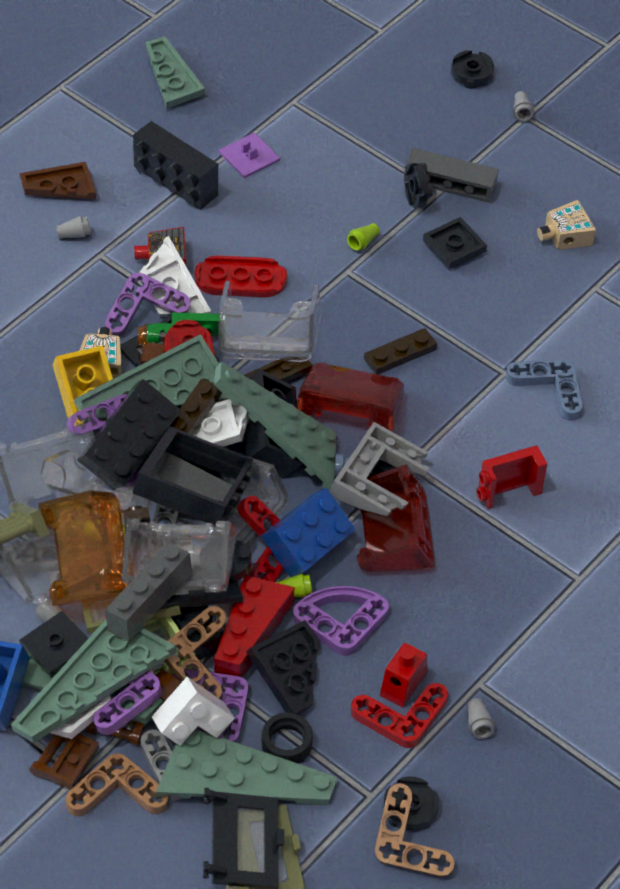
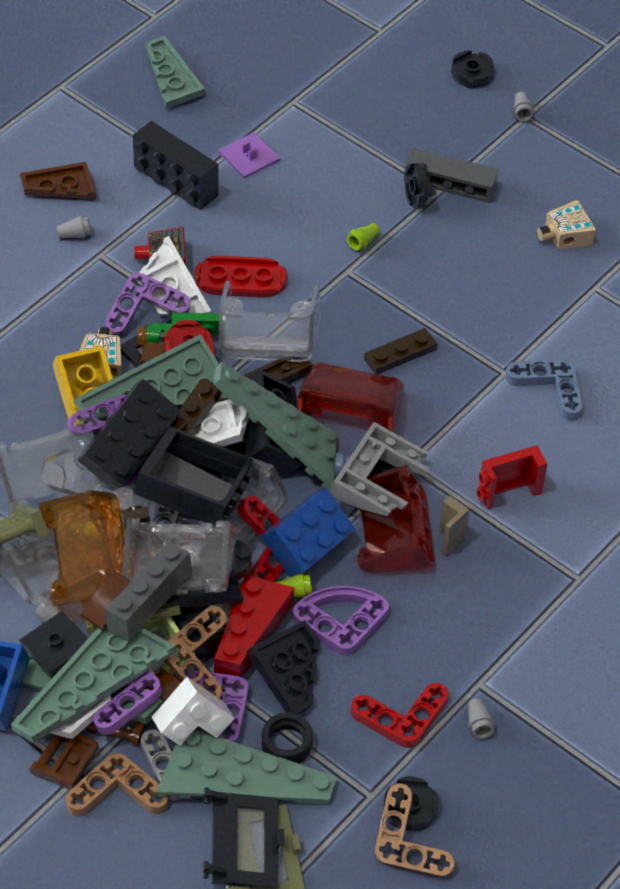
red torso [380,643,428,708] -> none
black plate [423,217,487,269] -> none
none -> reddish brown slope [81,569,131,631]
none -> dark tan panel [439,495,469,556]

